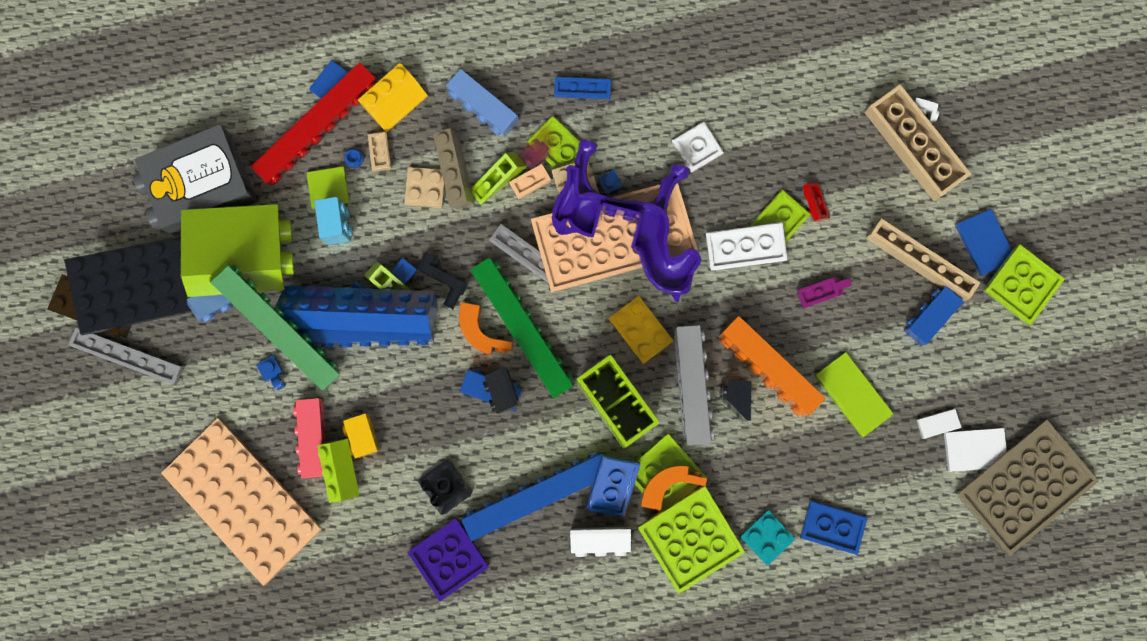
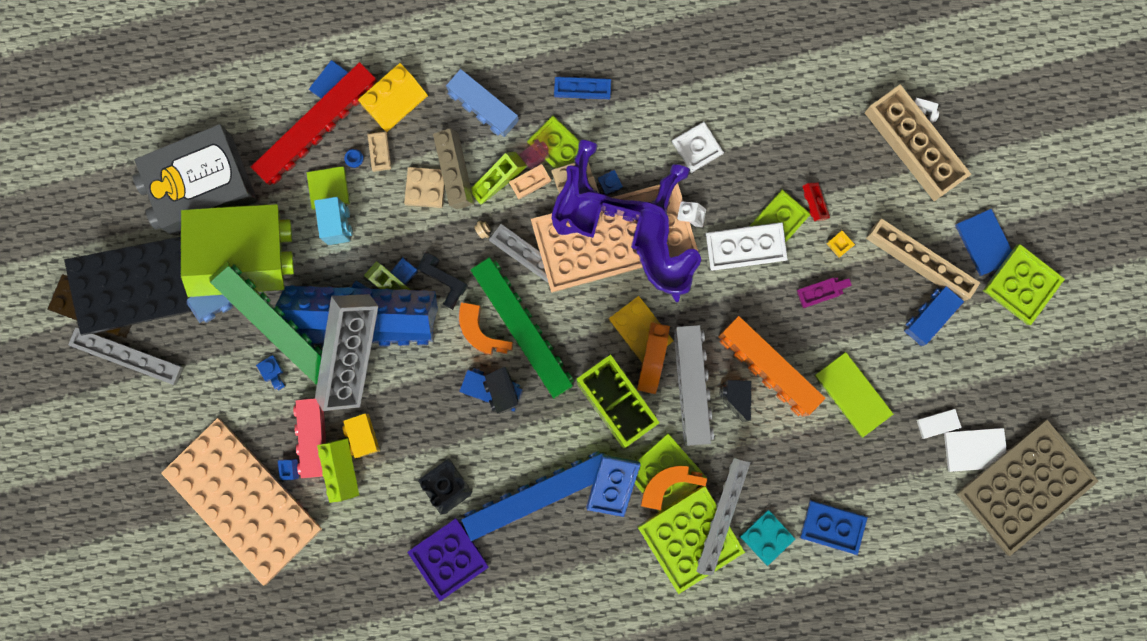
white slope [570,527,631,557] -> none
none -> blue plate [278,459,299,480]
none -> light grey brick [315,294,378,411]
none -> tan plate [474,220,491,239]
none -> orange arch [637,322,670,394]
none -> white bracket [677,202,706,228]
none -> light grey plate [696,458,751,575]
none -> yellow plate [827,231,855,258]

